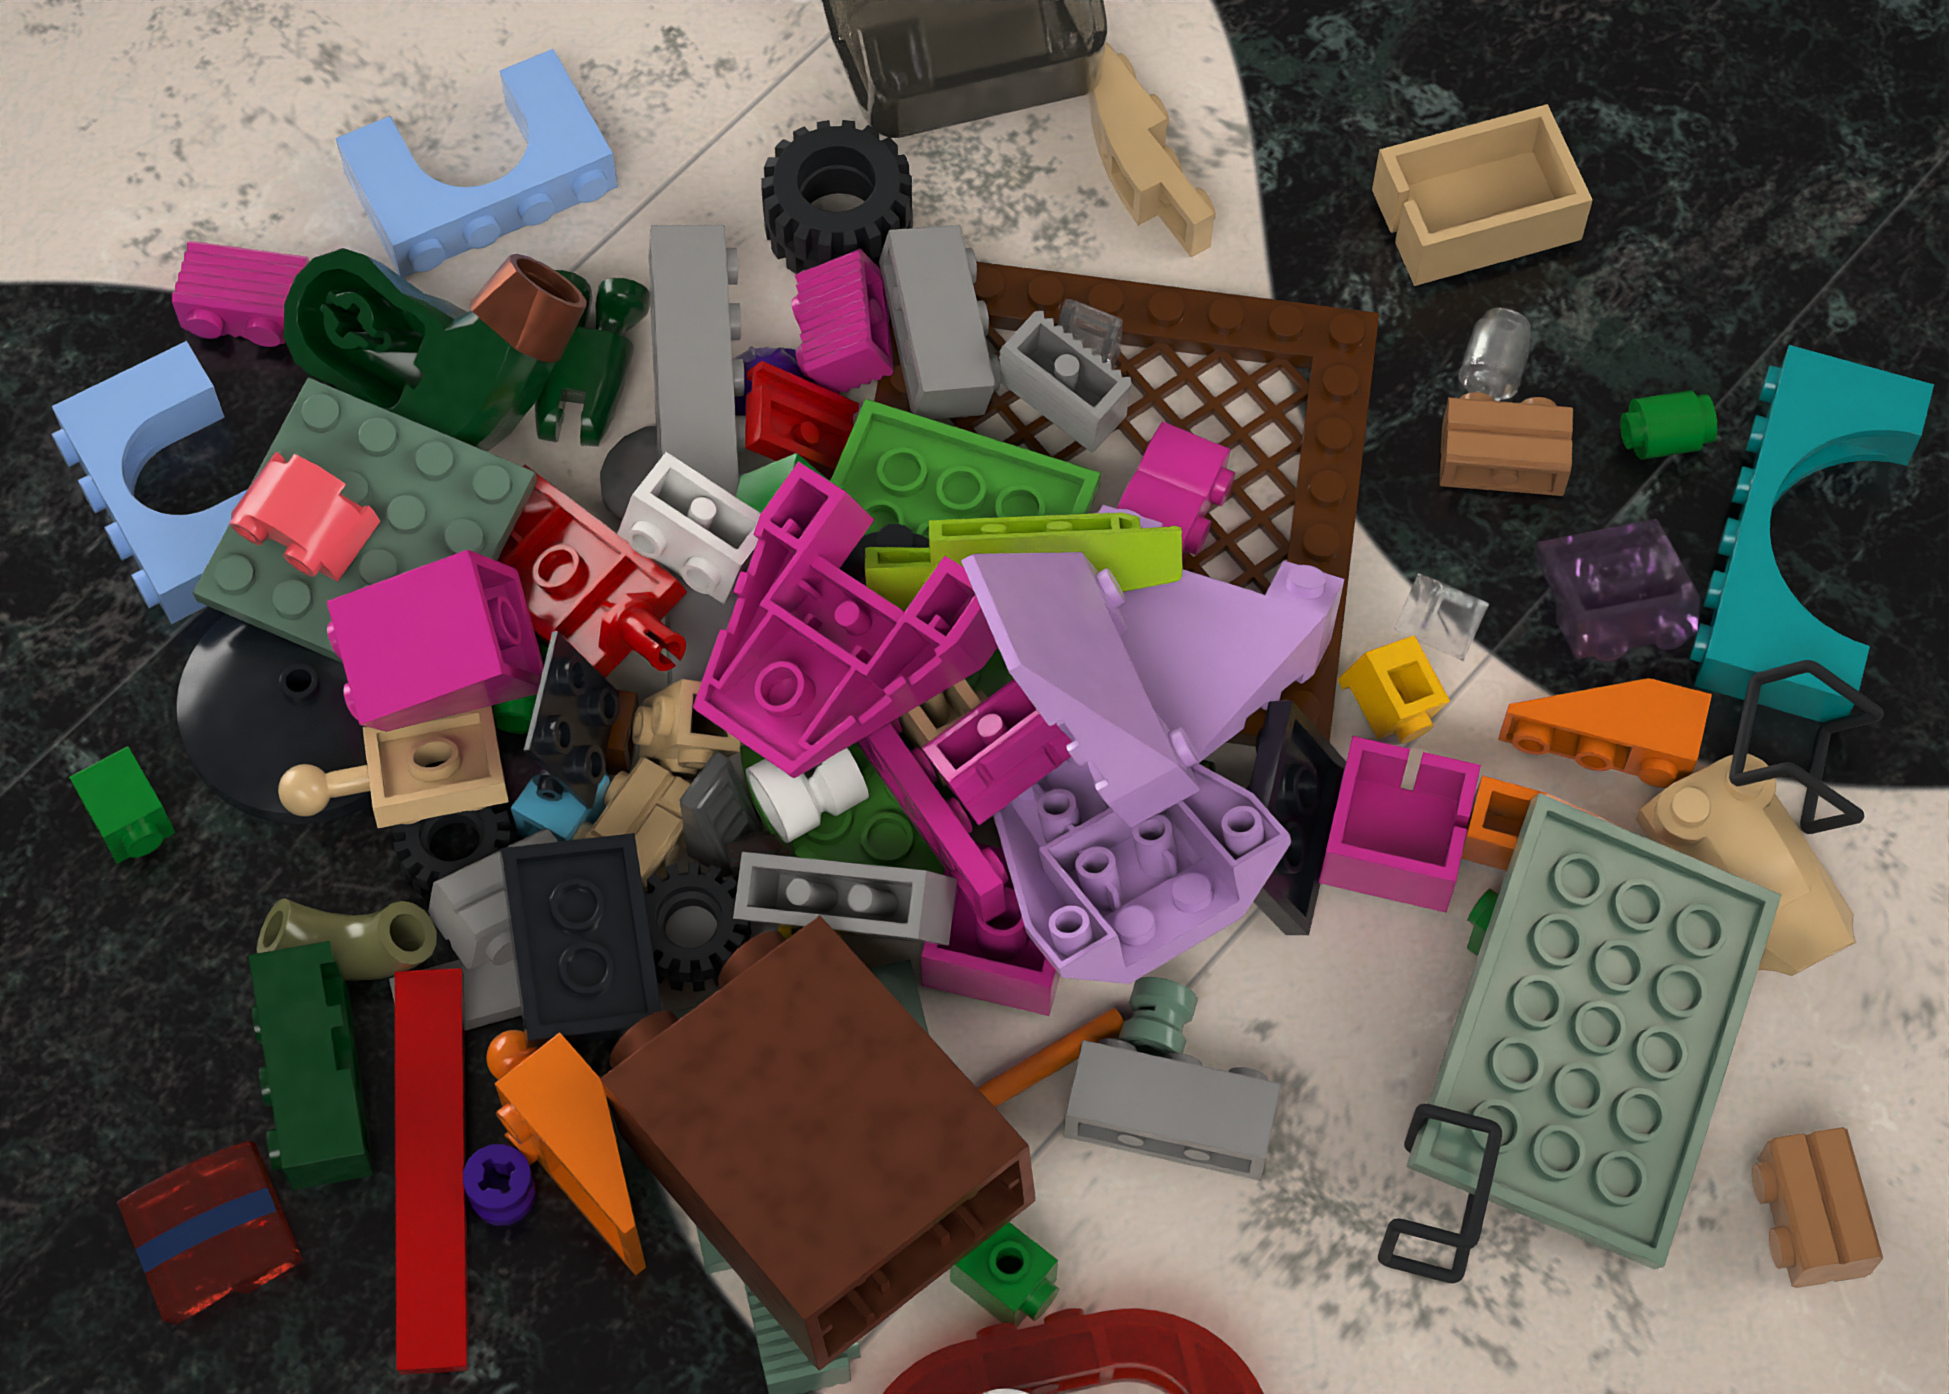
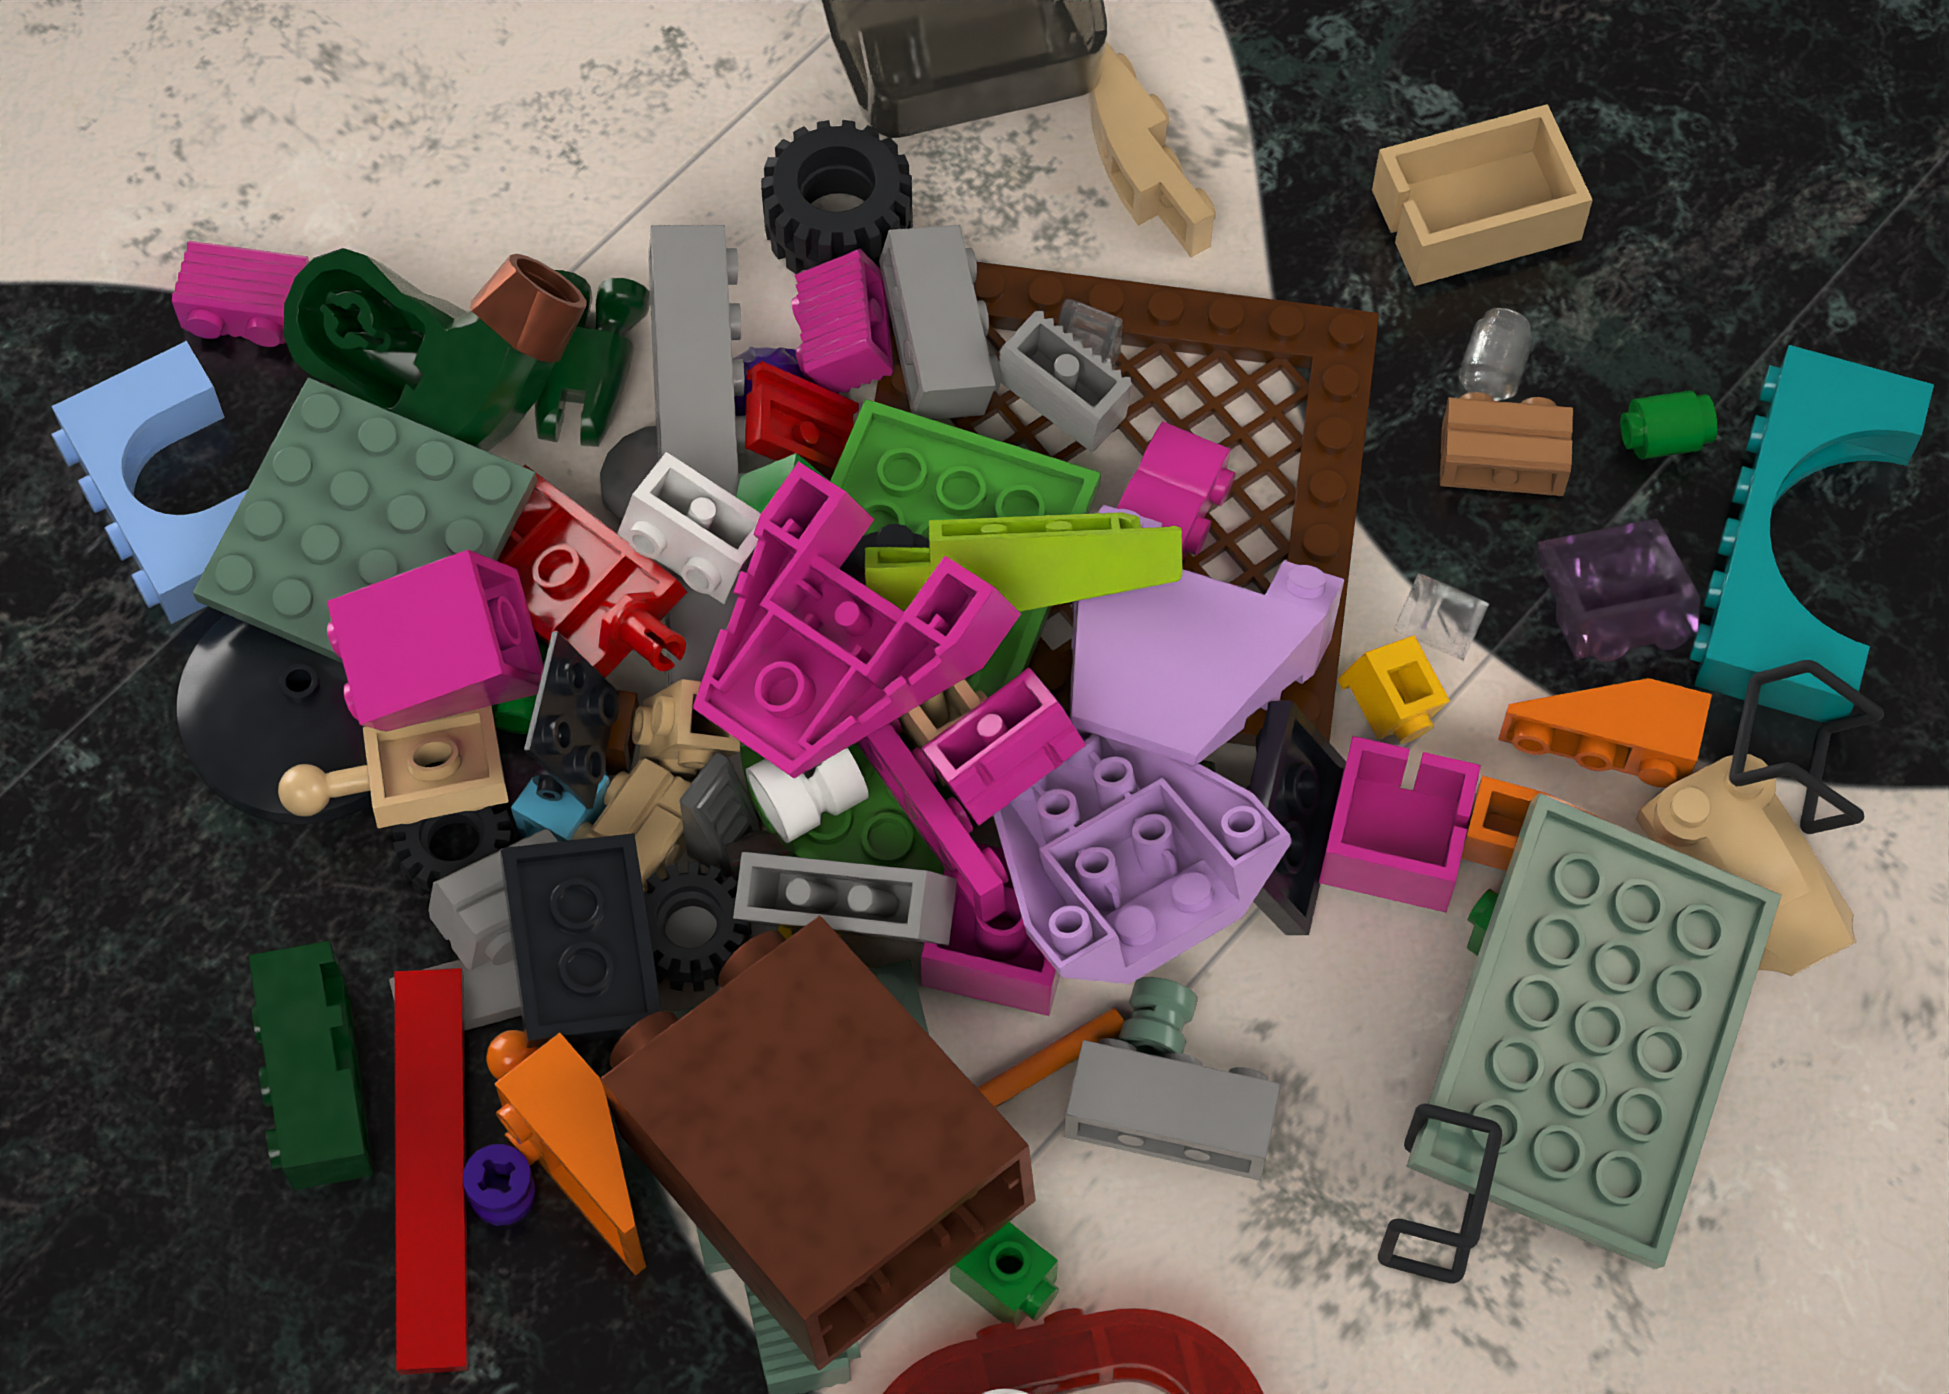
green brick [69,746,175,864] -> none
clear red slope [117,1140,303,1325] -> none
coral cylinder [229,452,381,582] -> none
olive cylinder [257,898,437,981] -> none
light blue arch [336,49,618,278] -> none
lavender wedge [961,552,1201,828] -> none
medium nougat brick [1752,1127,1883,1288] -> none

